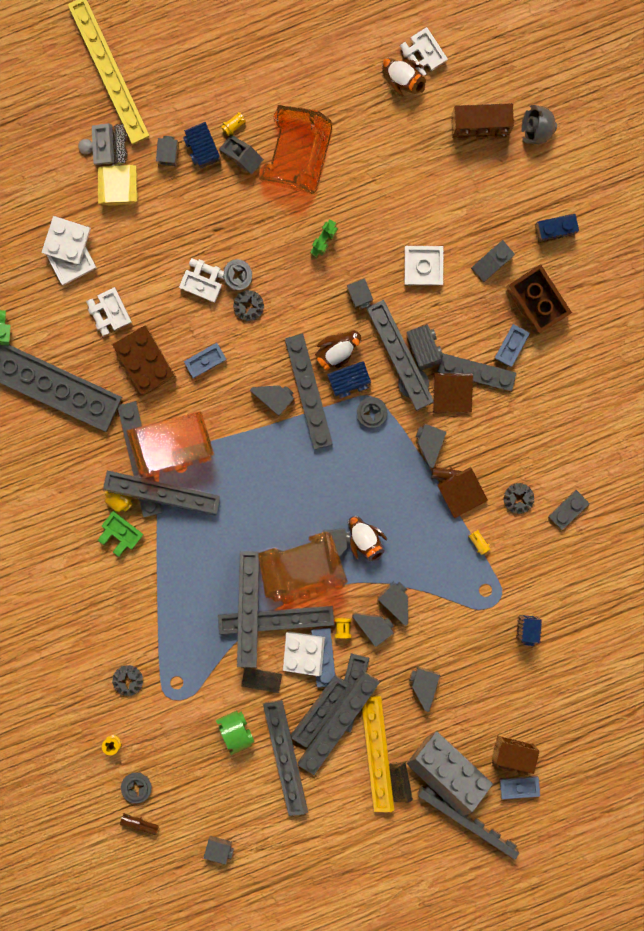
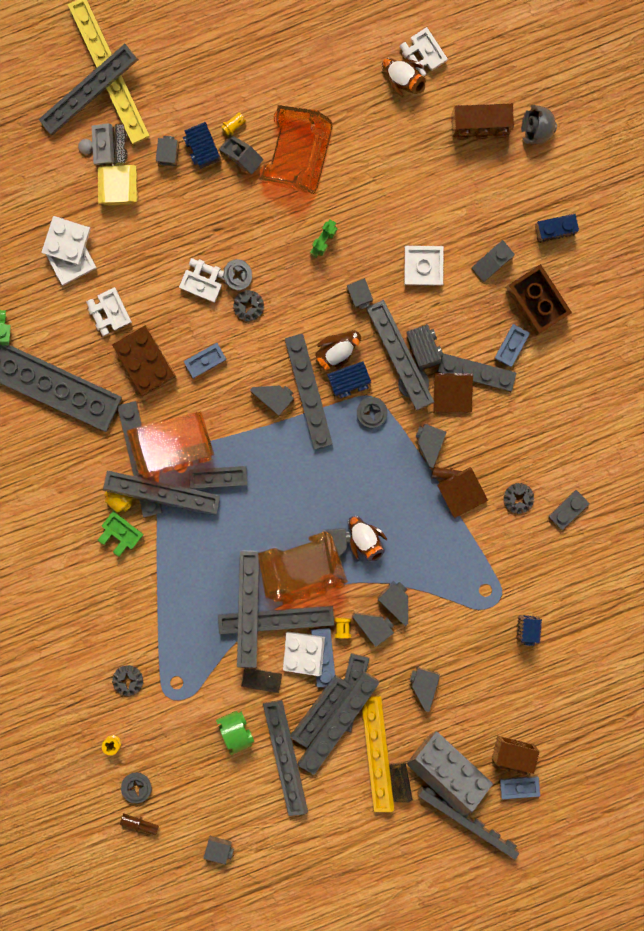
yellow pin [468,530,490,555] -> none
none -> dark grey plate [39,44,138,135]
none -> dark grey plate [189,466,248,489]

